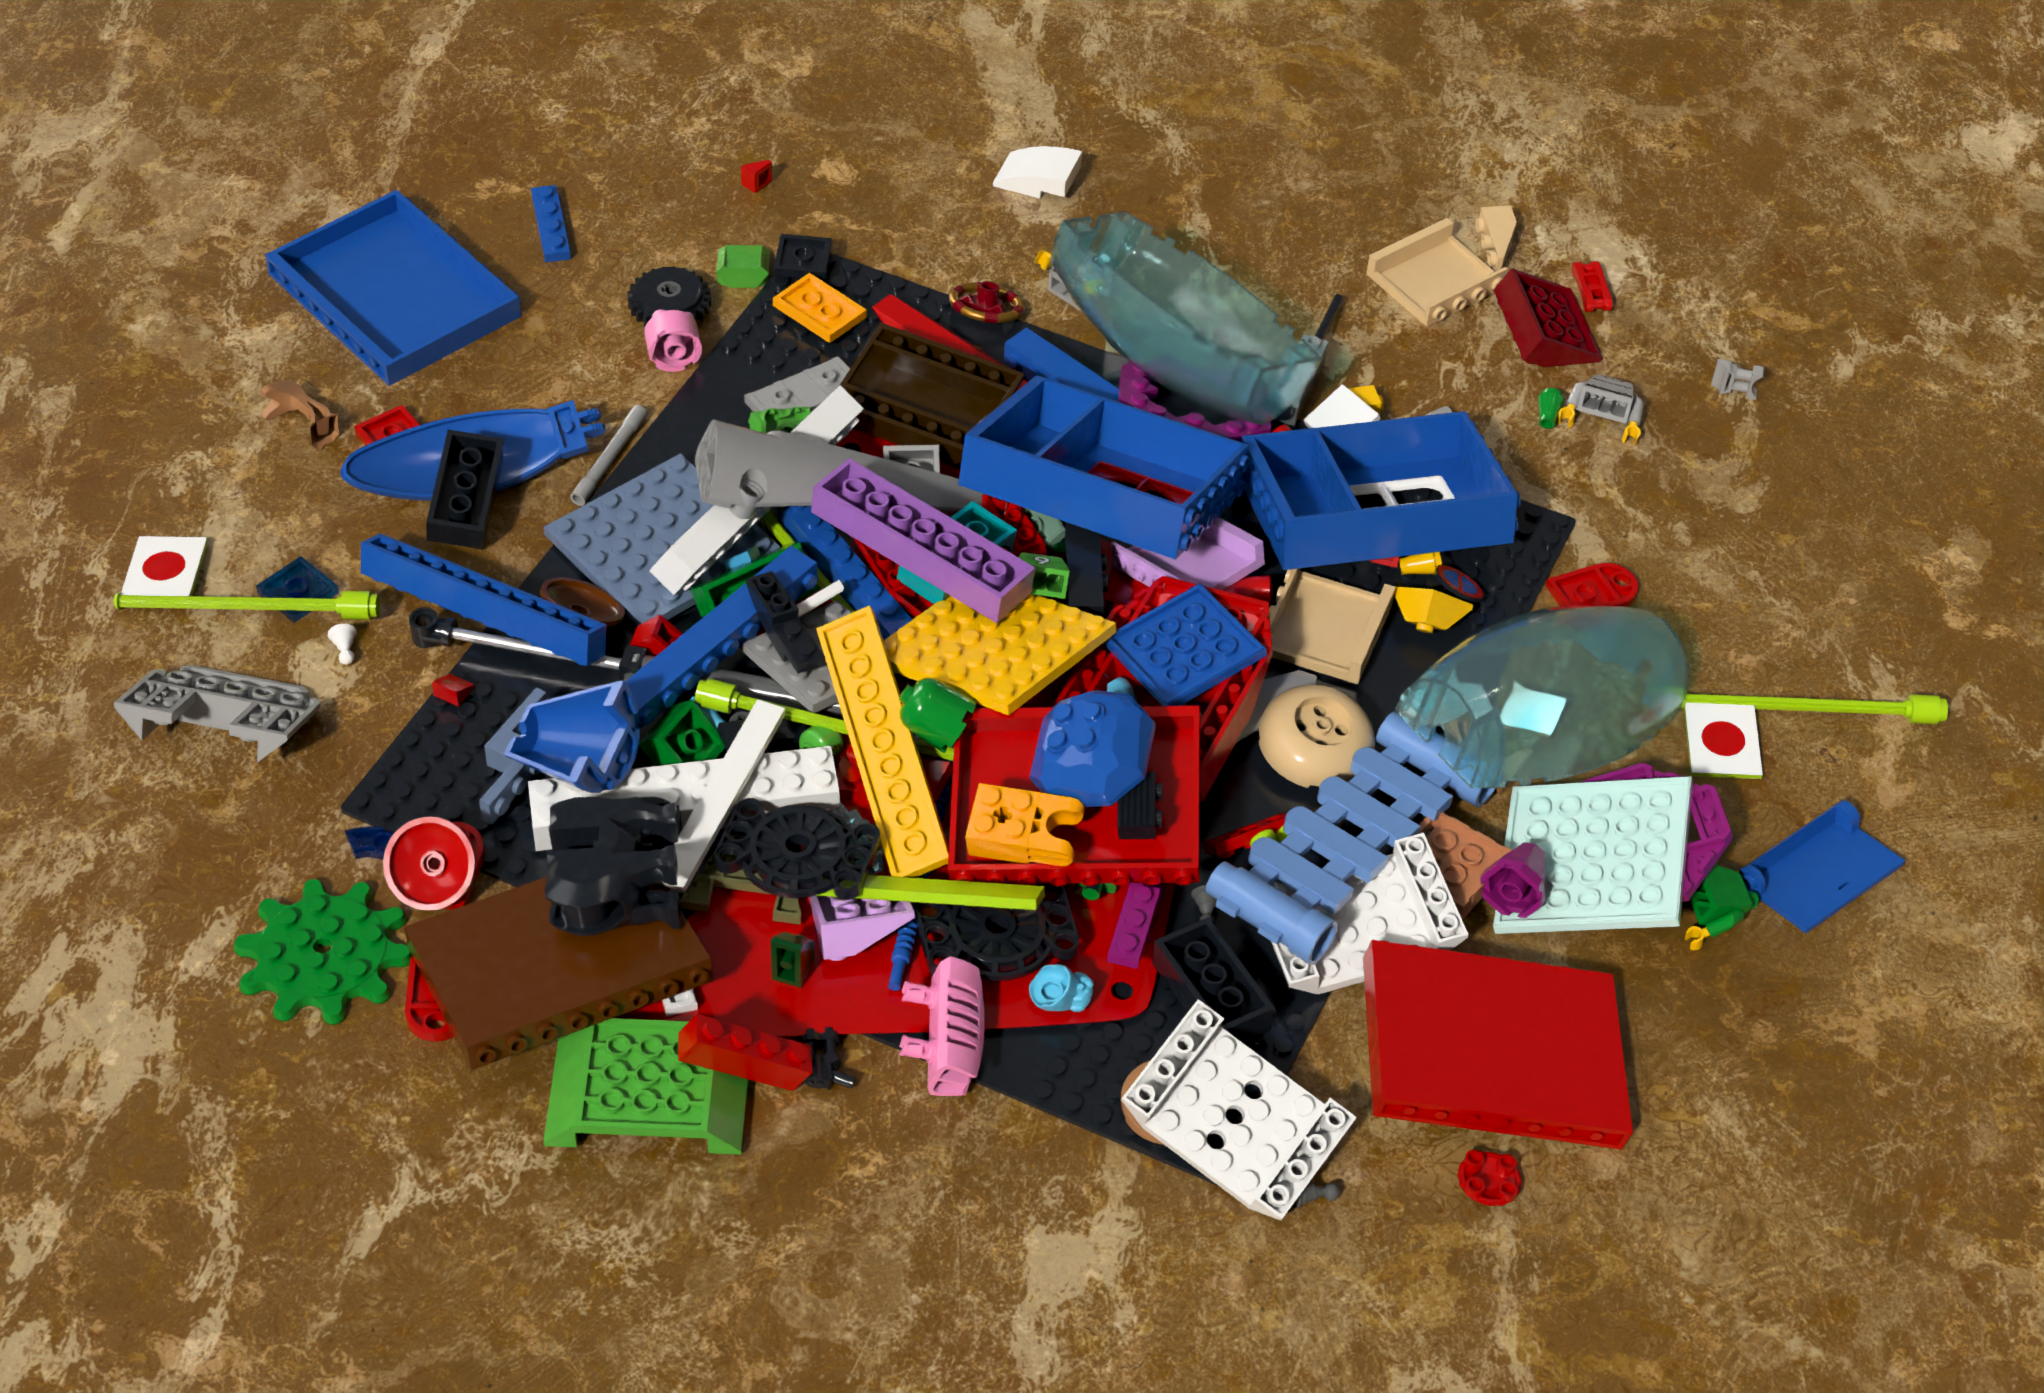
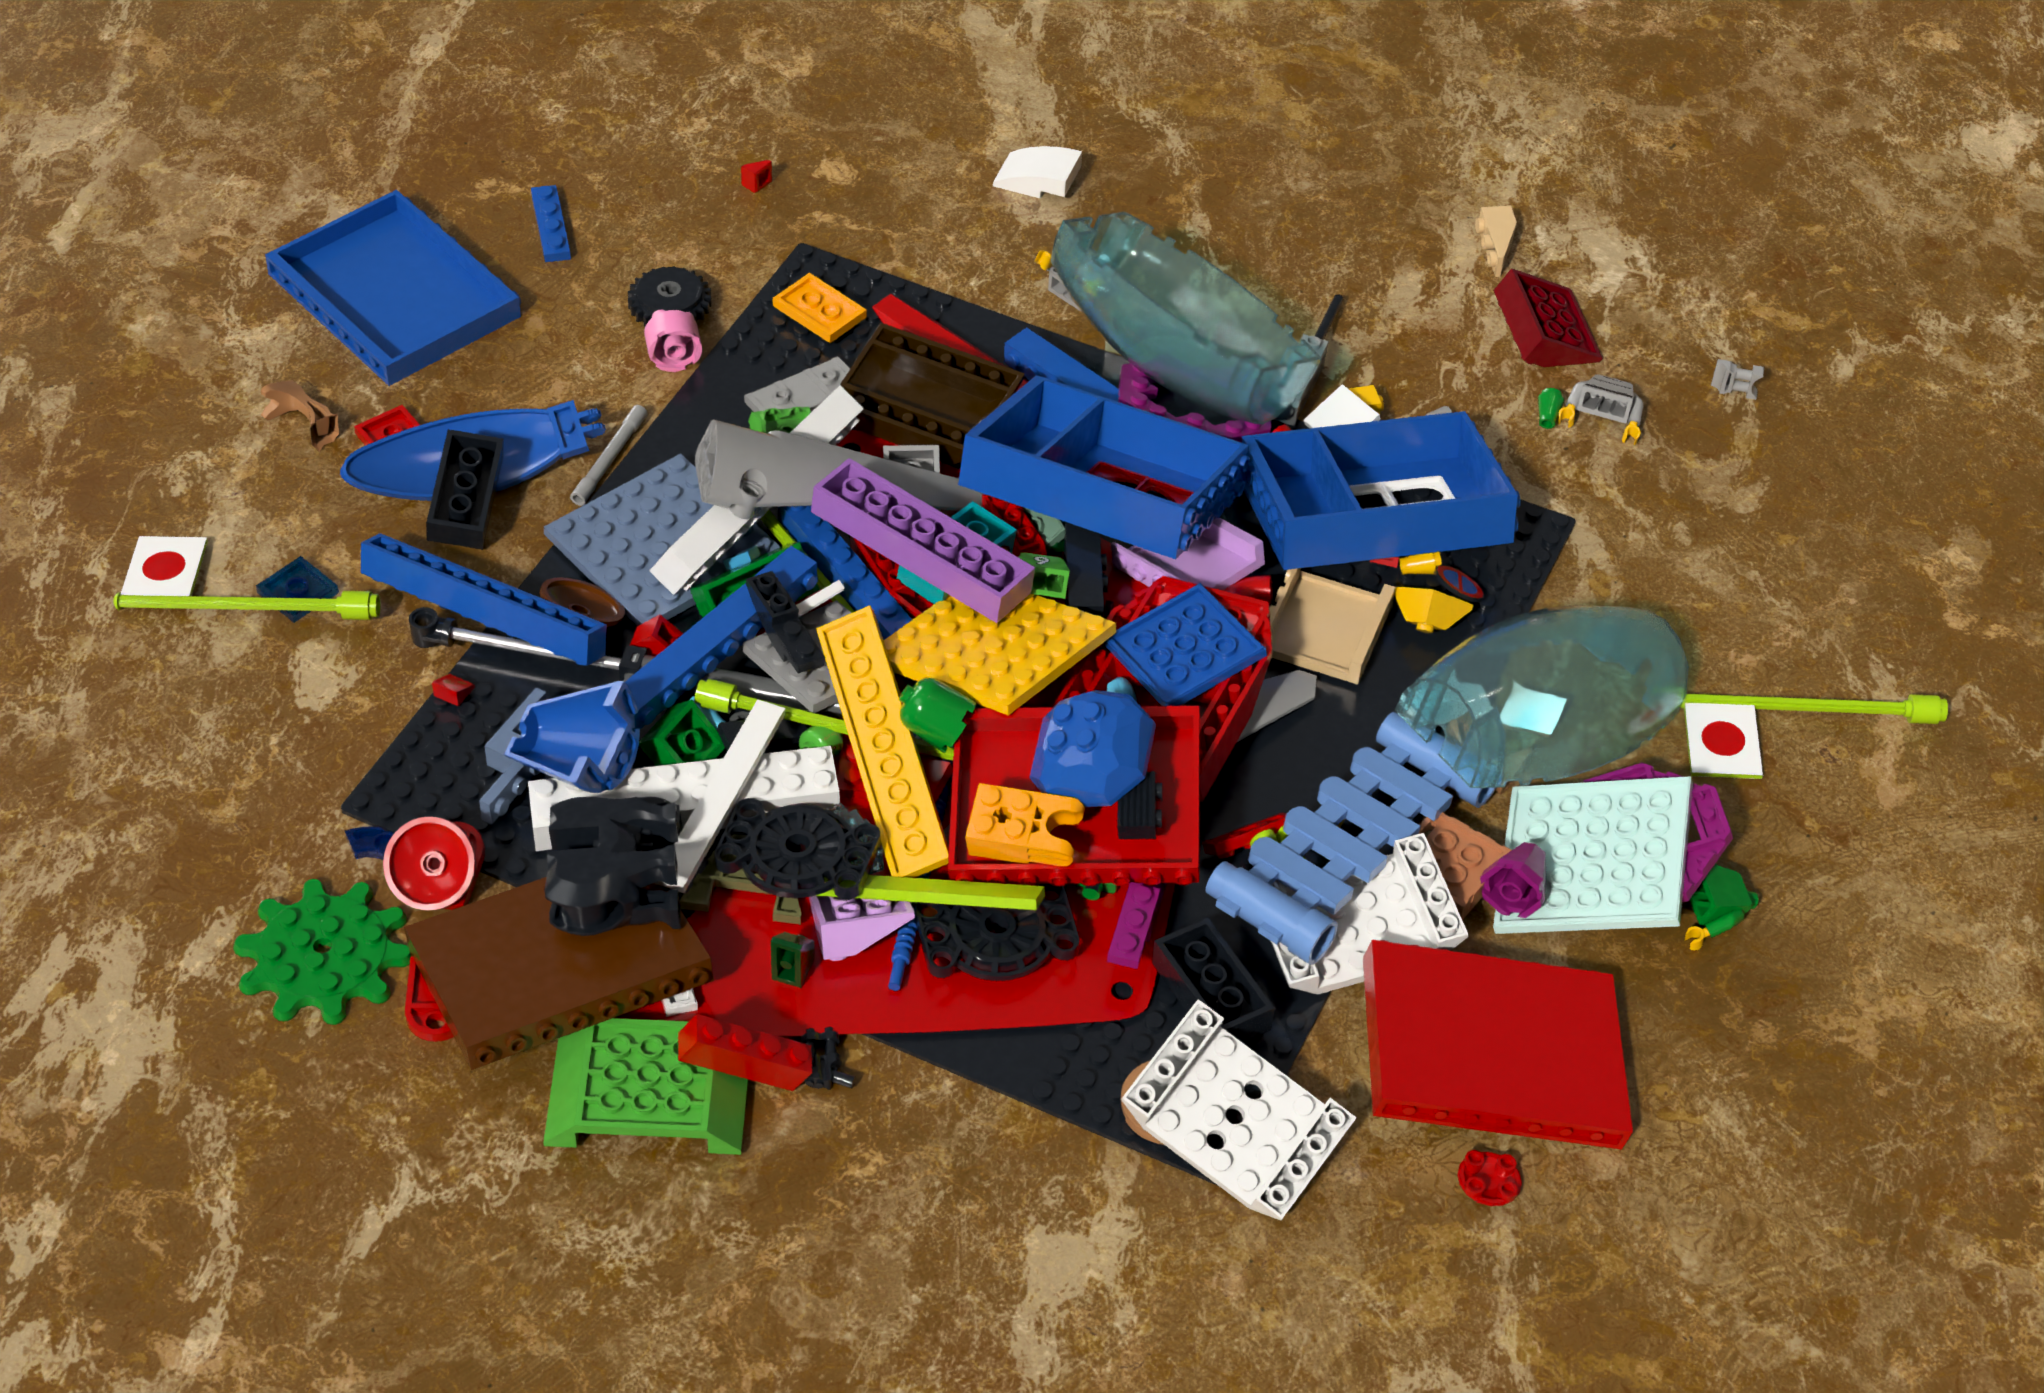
light grey slope [114,665,321,762] -> none
white piece [328,624,357,665] -> none
bright green slope [716,245,770,288] -> none
black plate [773,234,832,280] -> none
bright pink piece [899,956,984,1096] -> none
dark red piece [949,281,1024,324] -> none
medium azure hair [1029,964,1094,1012] -> none
dark grey piece [1191,885,1217,926] -> none
tan brick [1258,685,1375,788] -> none
dark grey piece [1294,1182,1340,1209] -> none
tan panel [1366,218,1508,327] -> none
red tile [1546,563,1638,625] -> none
red plate [1571,261,1612,312] -> none
blue door [1739,800,1905,933] -> none

